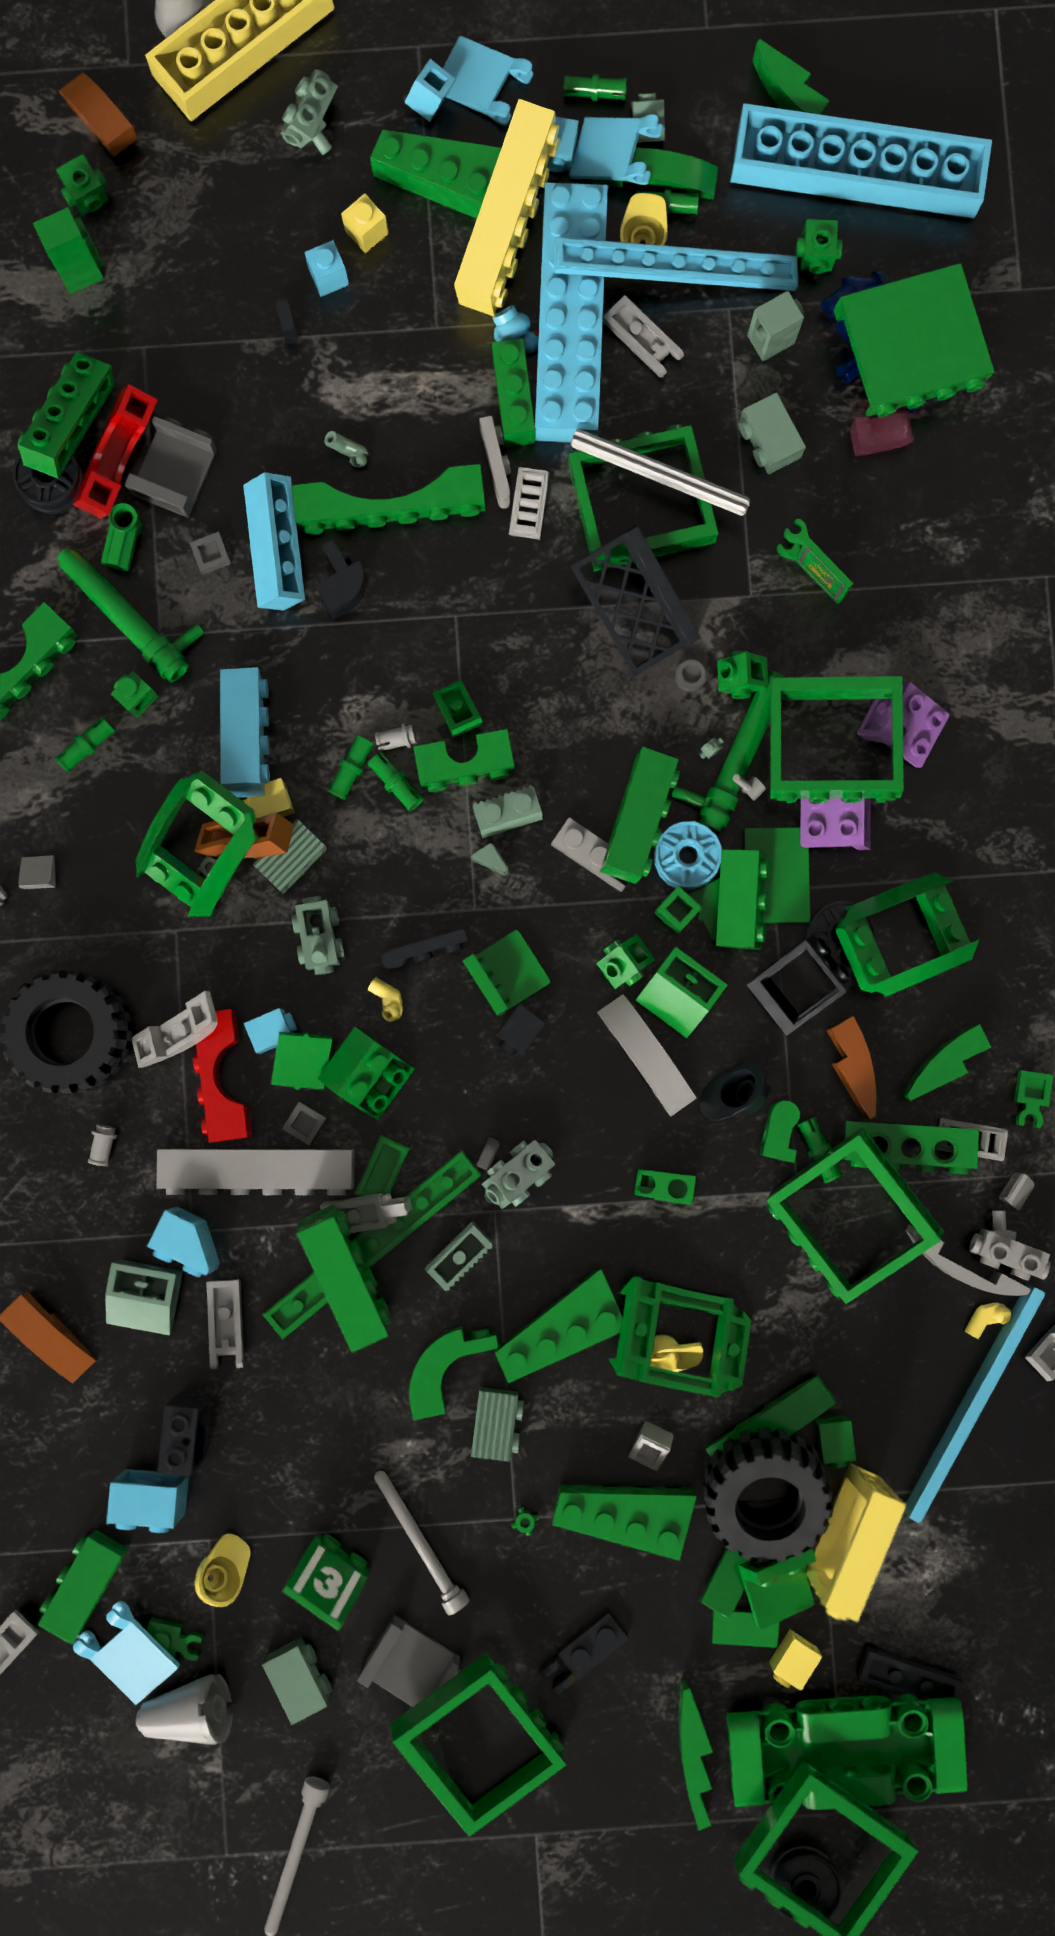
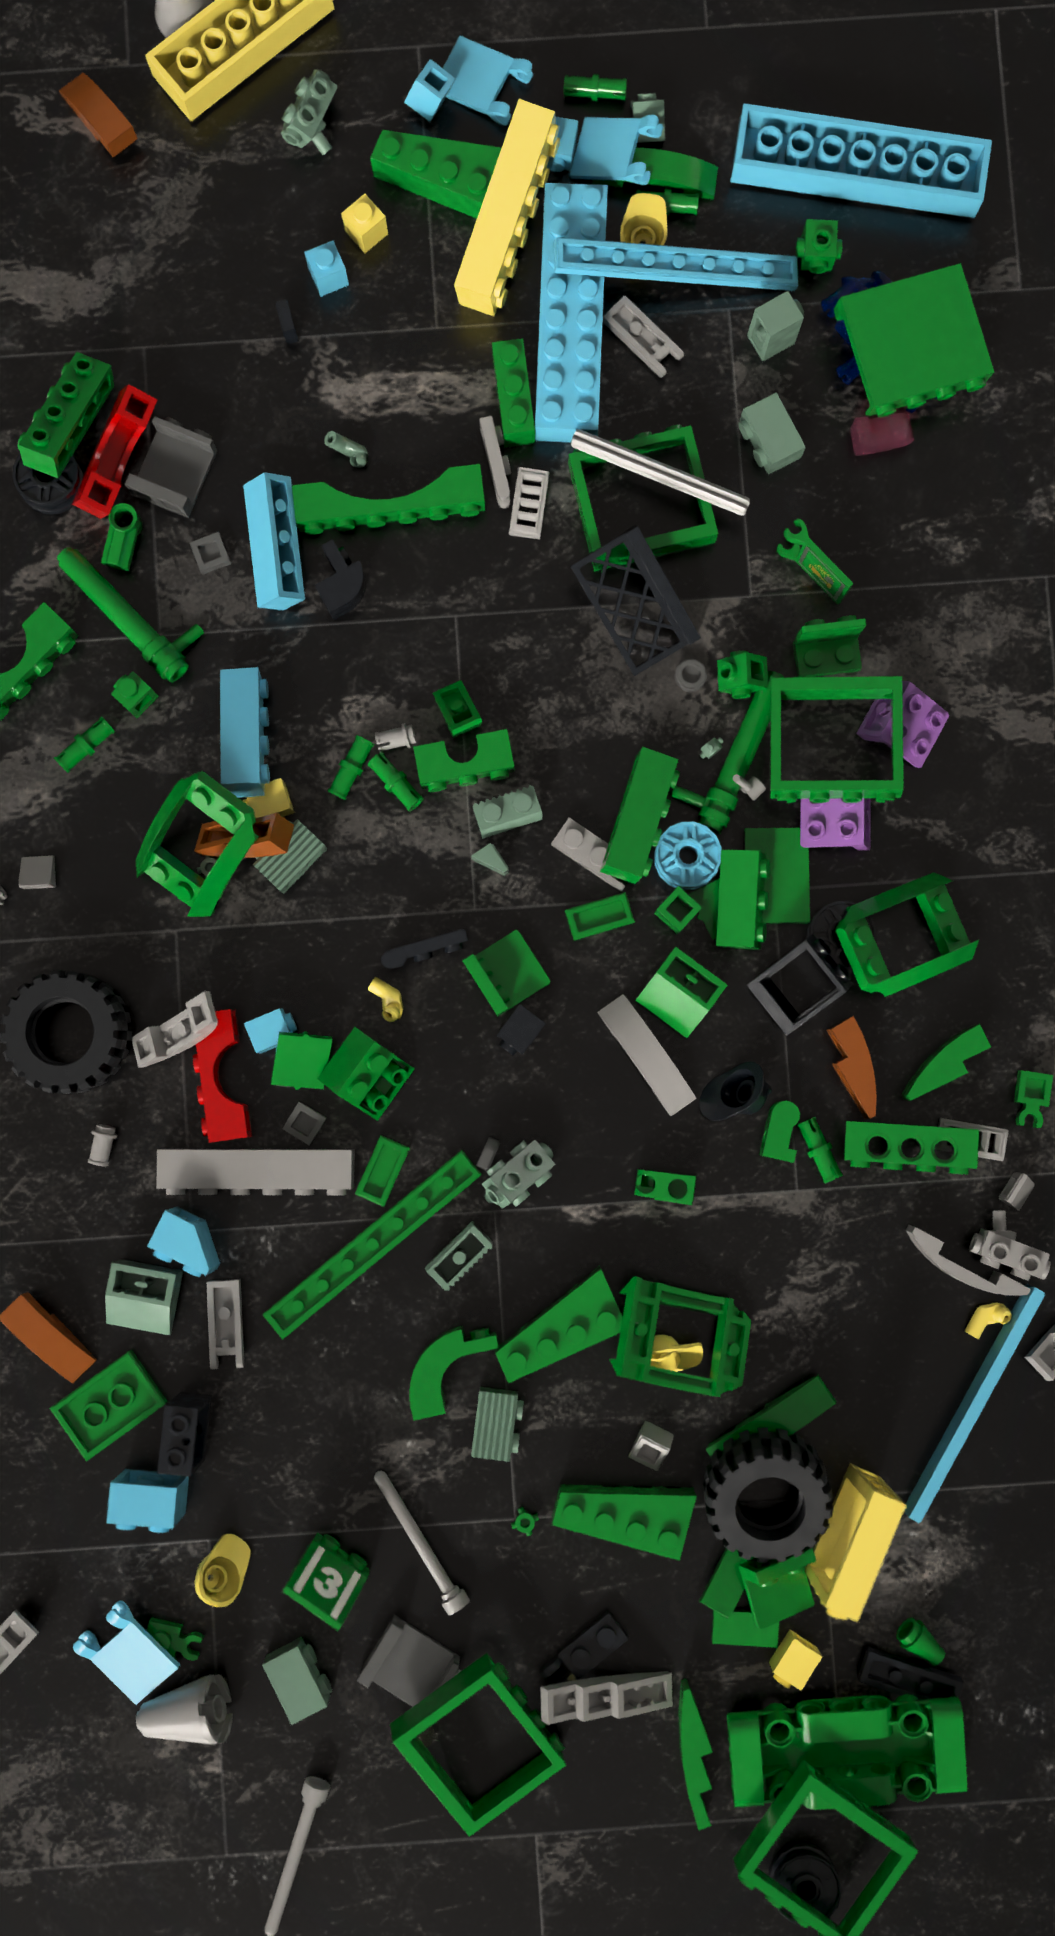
green brick [33,207,104,294] -> none
green brick [38,1529,129,1645] -> none
green brick [56,154,109,216] -> none
sand green brick [291,896,345,975] -> none
green brick [297,1204,391,1353] -> none
light grey hinge [320,1193,413,1233] -> none
medium azure animal [492,305,539,354] -> none
green brick [596,934,655,989] -> none
green slope [753,39,830,115] -> none
green window [766,1127,944,1304] -> none
green brick [814,1415,856,1468] -> none
none -> green tile [50,1349,168,1462]
none -> light grey slope [541,1671,673,1725]
none -> green tile [565,892,635,941]
none -> green bracket [793,615,866,677]
none -> green cone [896,1618,945,1666]

